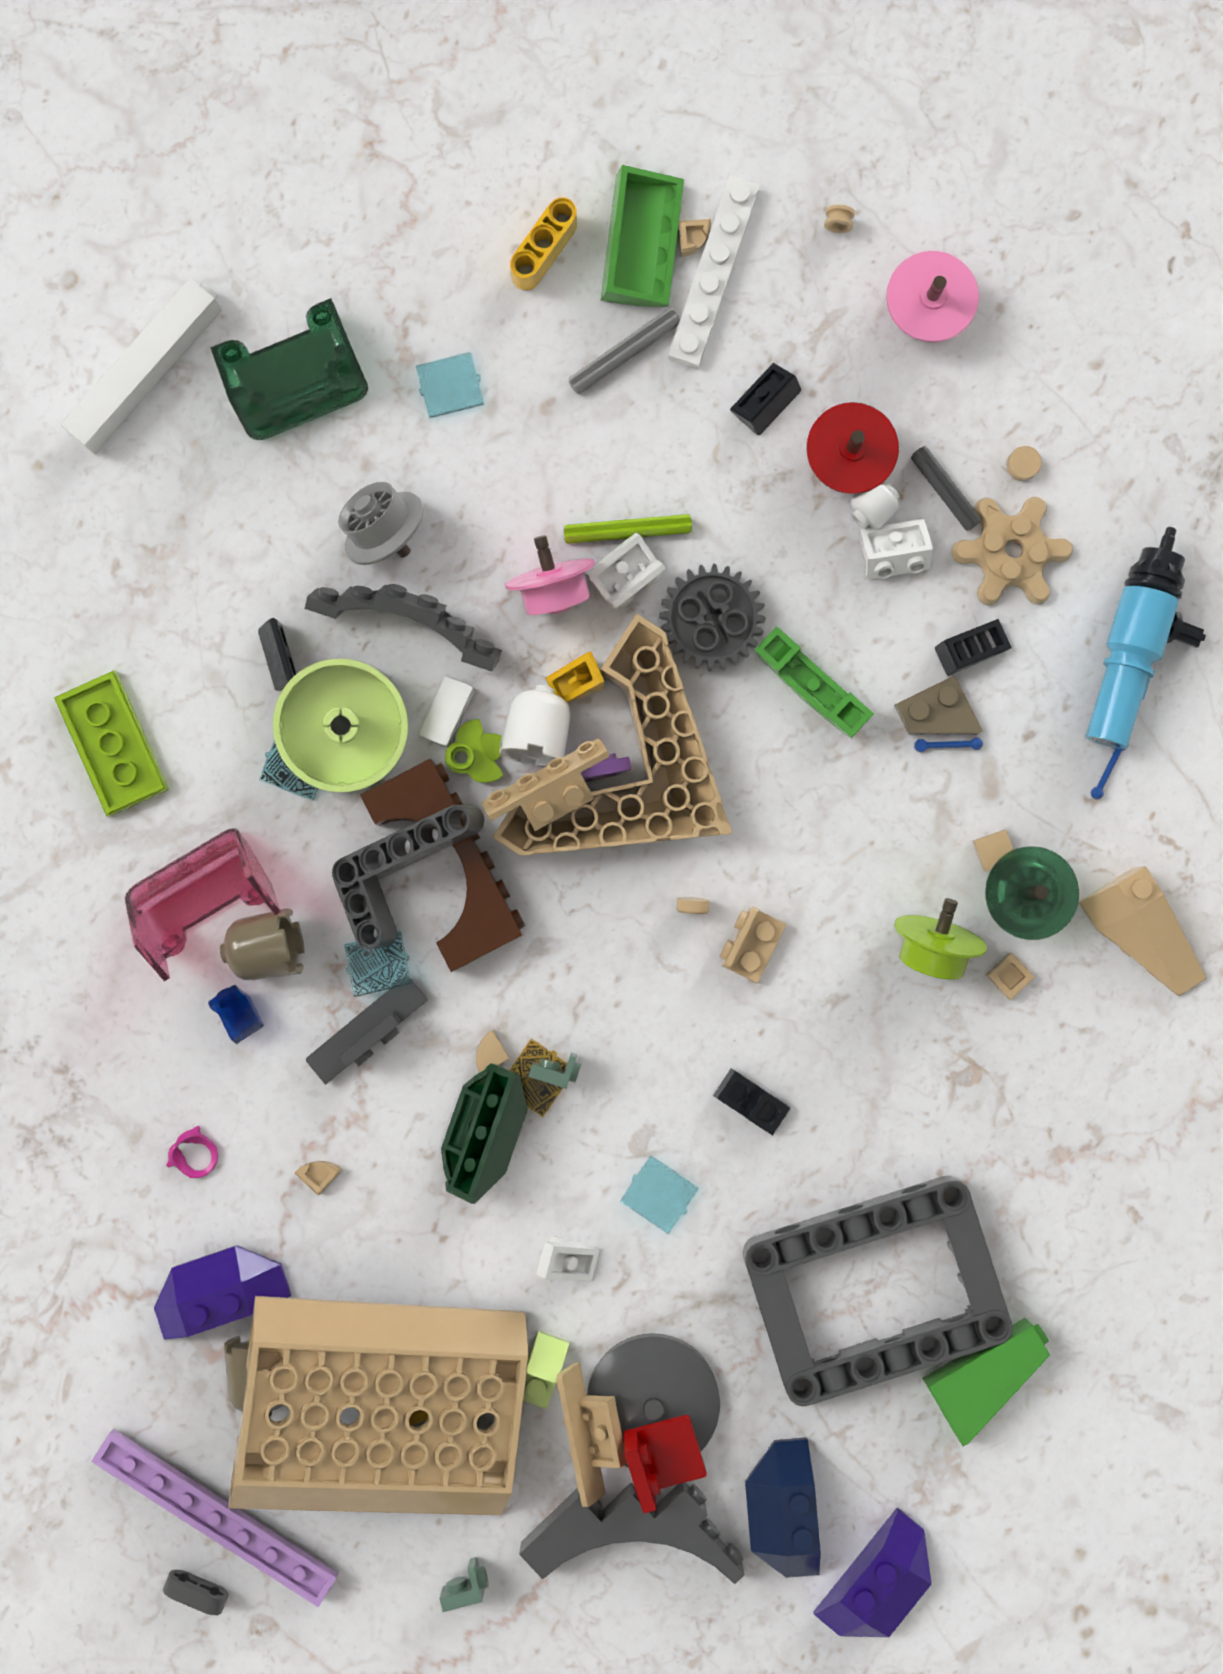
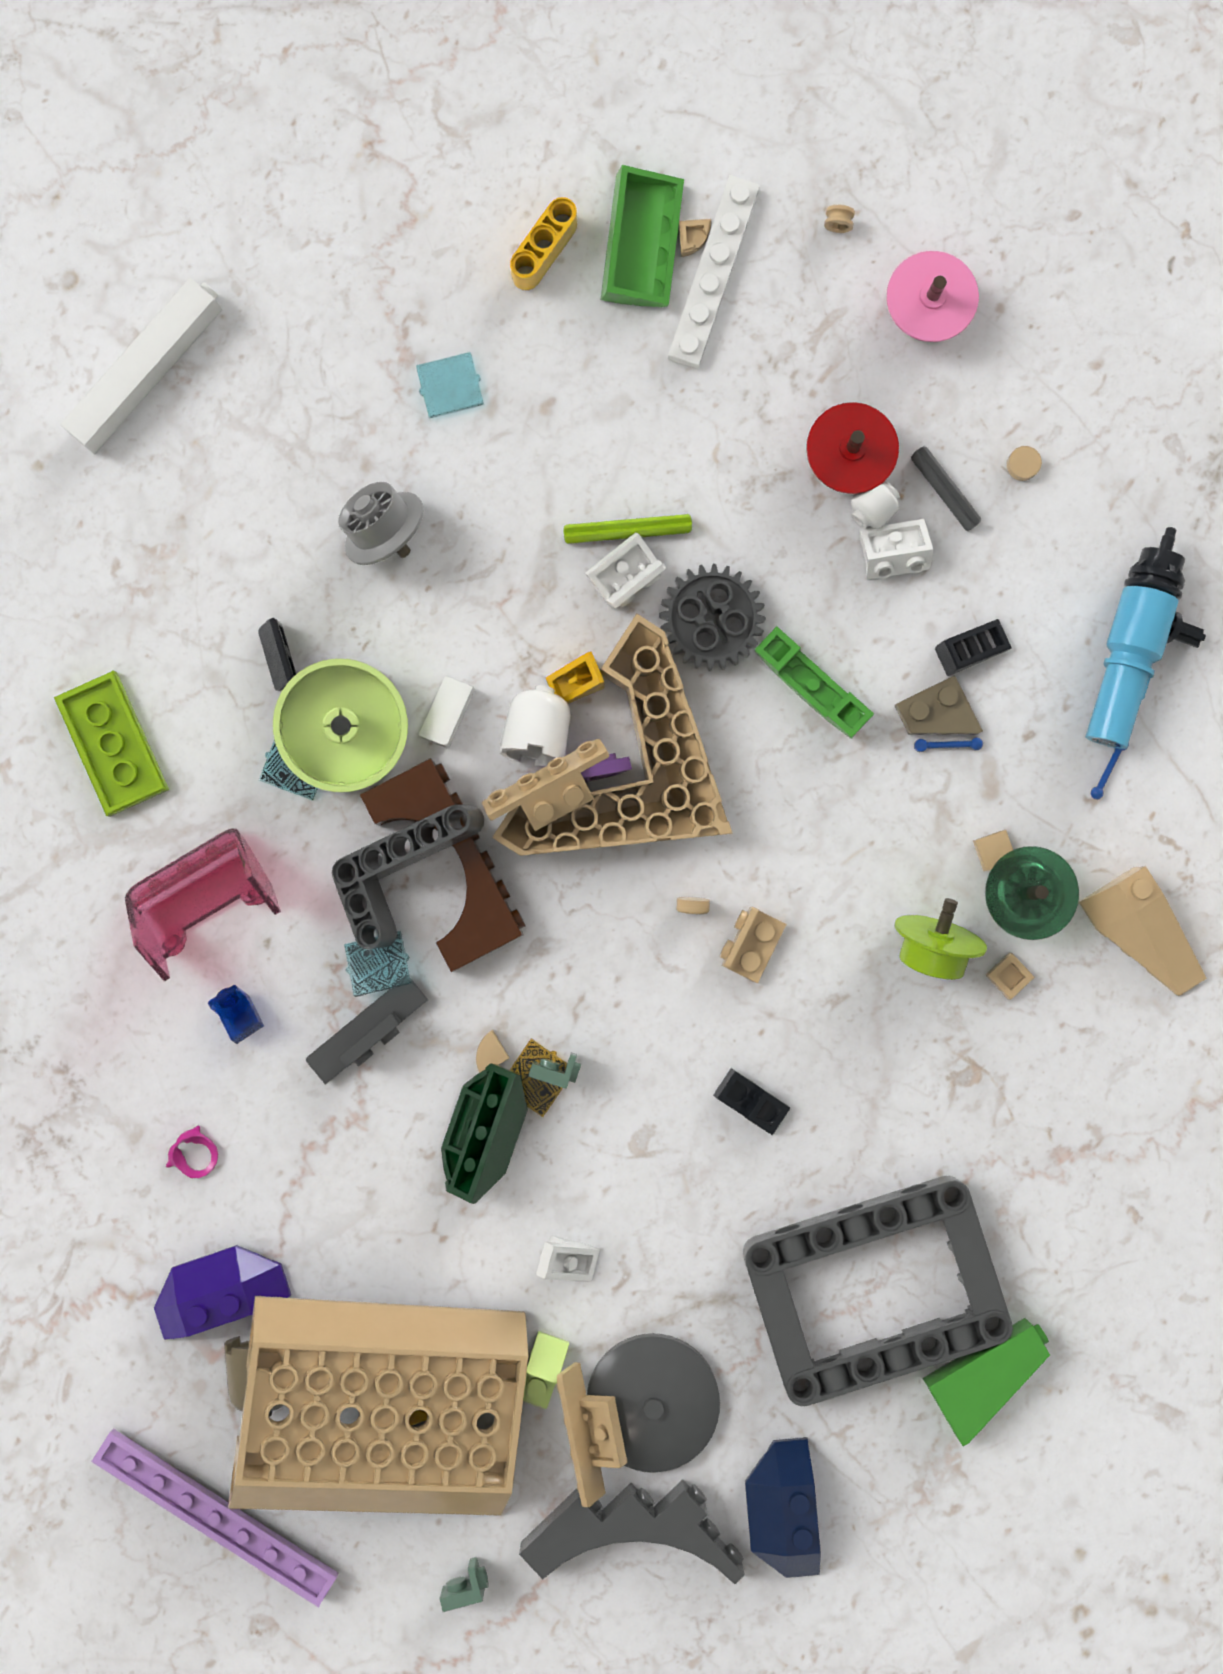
dark grey beam [163,1569,229,1615] -> none
clear green windscreen [210,298,368,440] -> none
dark tan cylinder [220,908,305,980] -> none
tan tile [295,1161,343,1196] -> none
dark grey piece [304,584,502,672] -> none
lime plate [445,719,503,783] -> none
bright pink piece [505,535,595,615] -> none
light grey axle [569,308,680,394] -> none
clear light blue piece [620,1155,699,1234] -> none
red bracket [624,1414,707,1514] -> none
black slope [730,363,801,435] -> none
dark purple wedge [813,1507,932,1638] -> none
tan plate [951,497,1073,605] -> none

